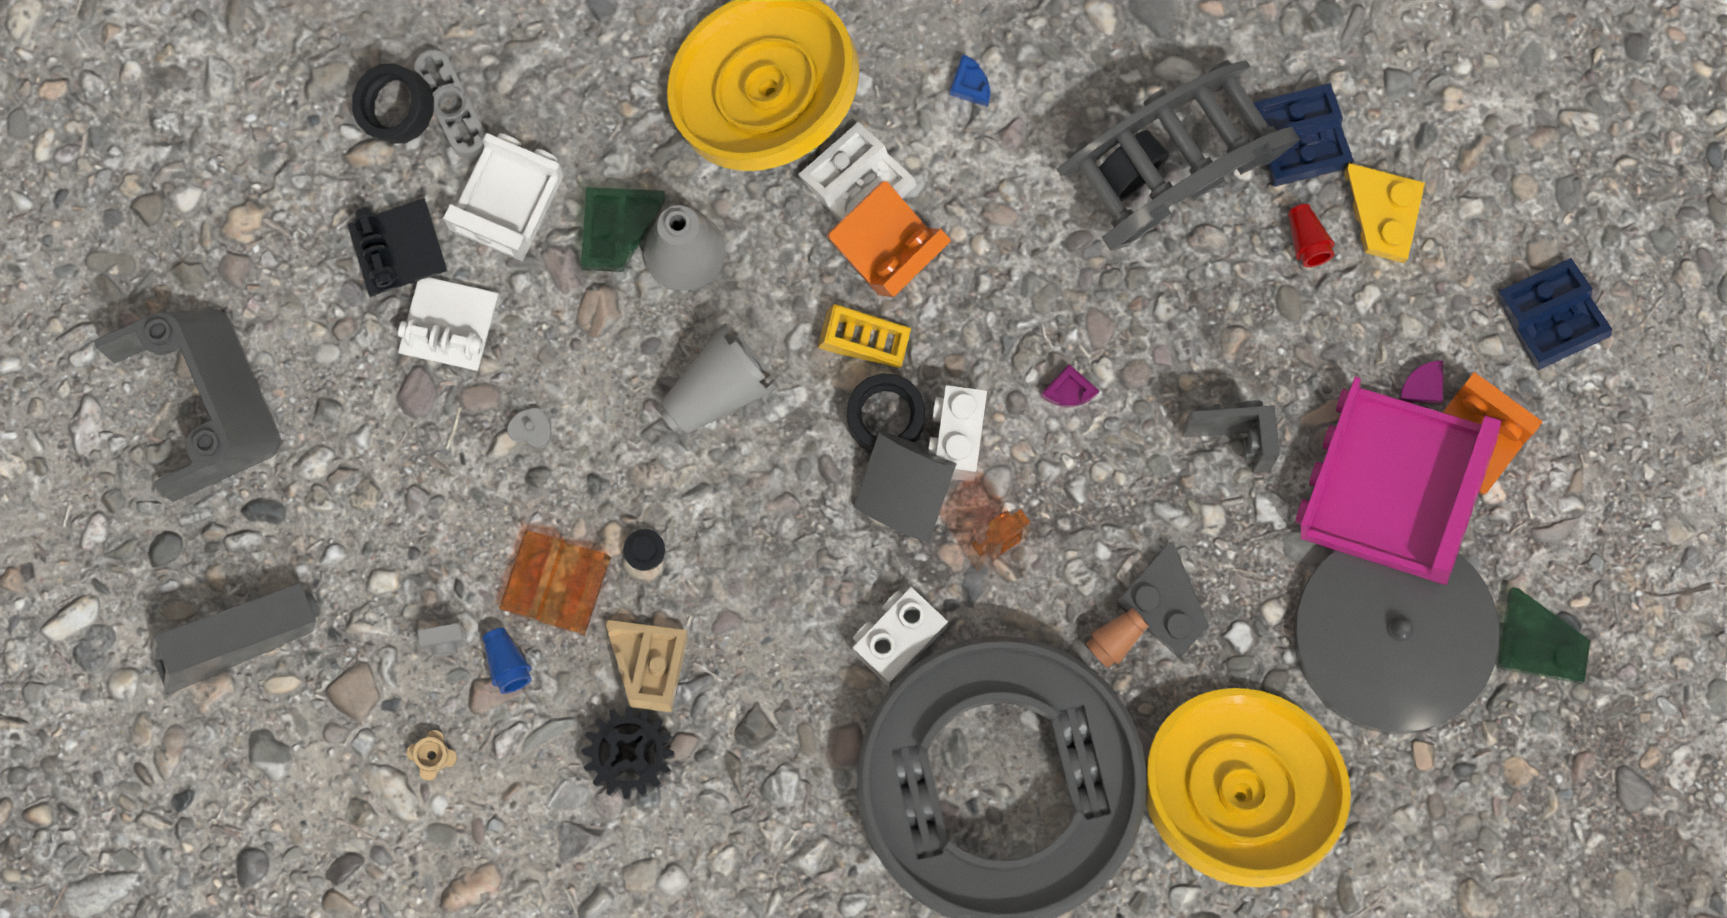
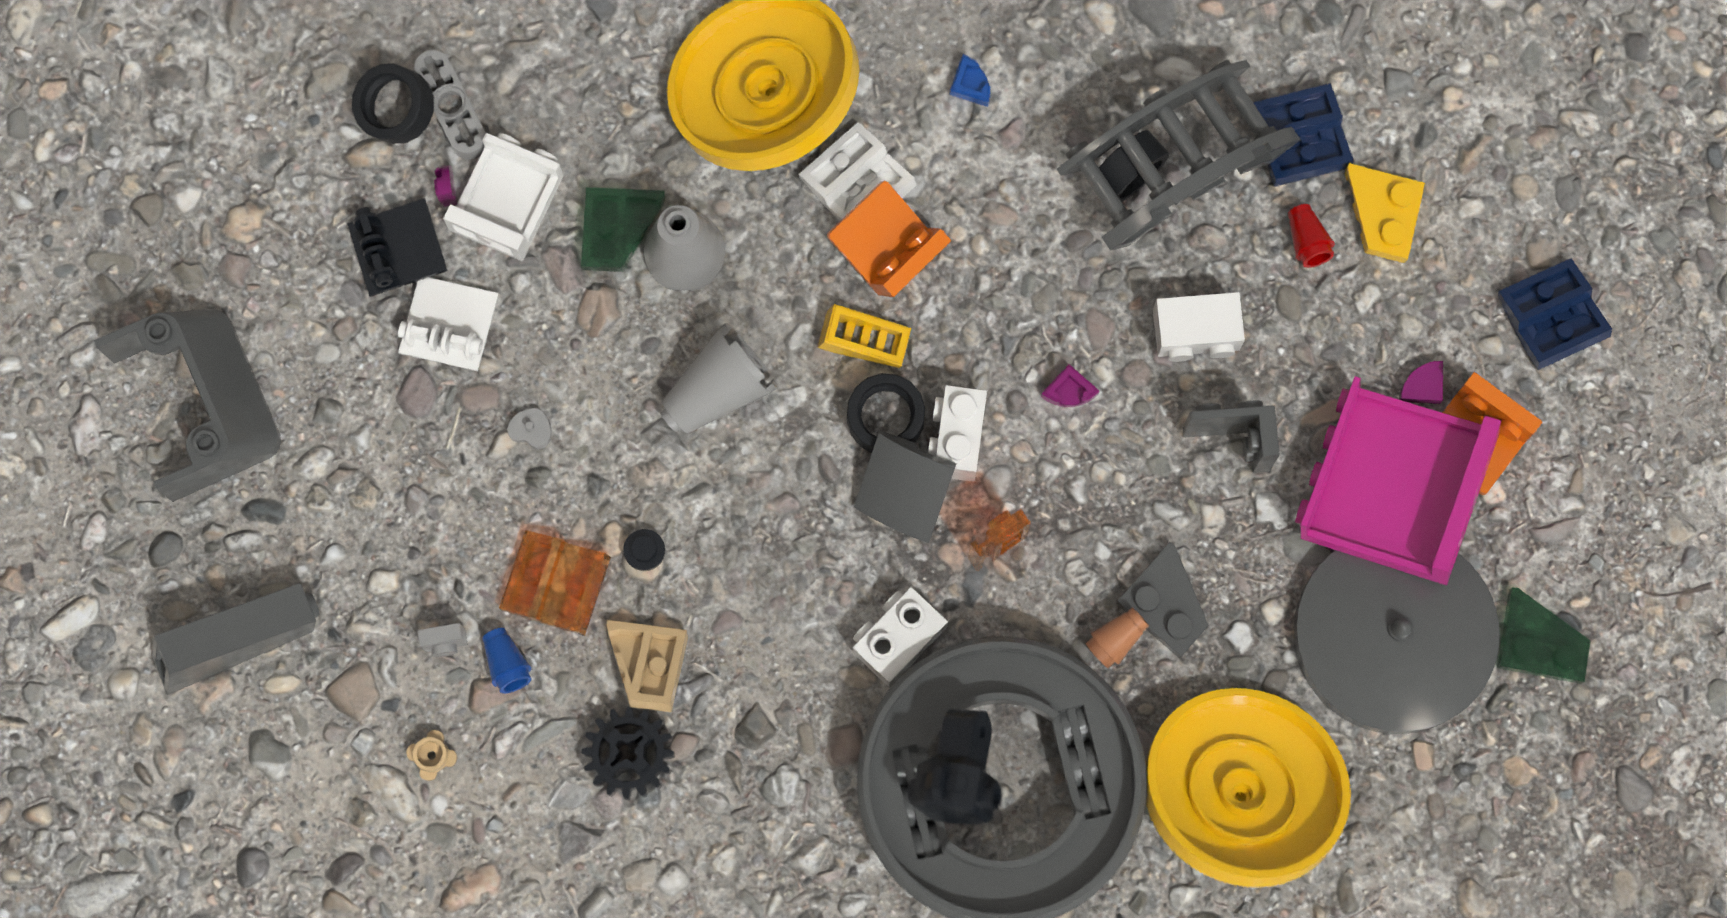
none -> magenta tile [434,165,458,207]
none -> black piece [908,709,1002,825]
none -> white brick [1153,292,1245,362]

